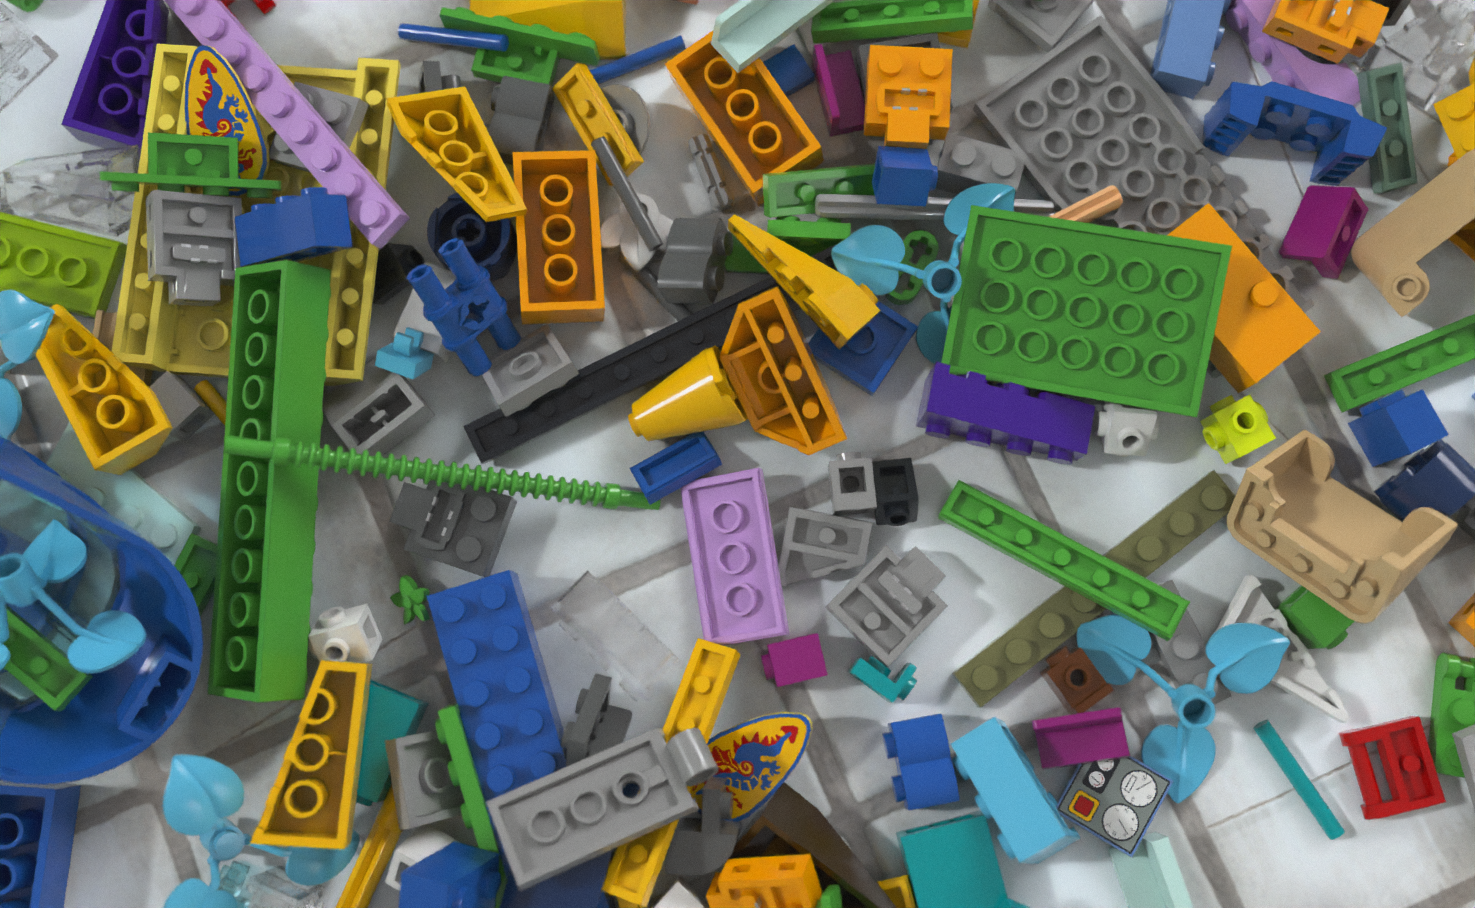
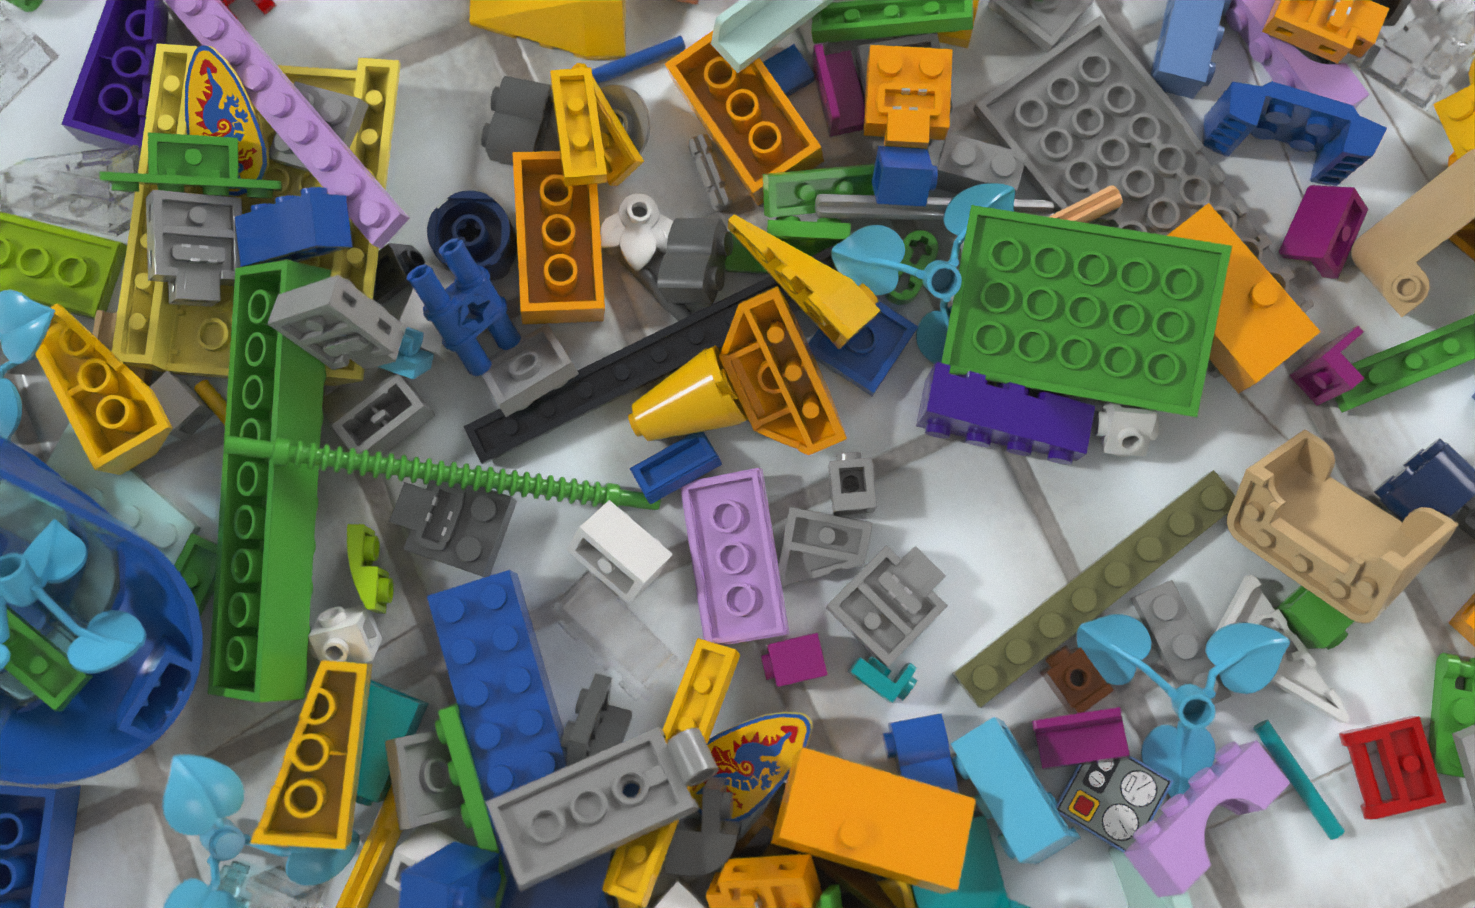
yellow wedge [386,87,527,222] -> none
bright green plant [390,575,430,625] -> none
blue bar [398,23,509,52] -> none
dark grey tile [418,61,461,93] -> none
bright green bracket [439,7,600,87] -> none
dark grey bar [591,136,663,251] -> none
black bracket [872,458,919,526] -> none
bright green tile [938,480,1190,641] -> none
neon yellow brick [1200,394,1276,464] -> none
blue brick [1348,389,1449,467] -> none
sand green tile [1357,62,1418,193] -> none
none -> light grey piece [267,275,404,370]
none -> lime slope [347,524,394,614]
none -> yellow plate [550,67,607,186]
none -> white brick [566,500,673,605]
none -> light orange brick [771,747,976,894]
none -> lavender arch [1124,740,1290,897]
none -> magenta panel [1289,326,1364,406]

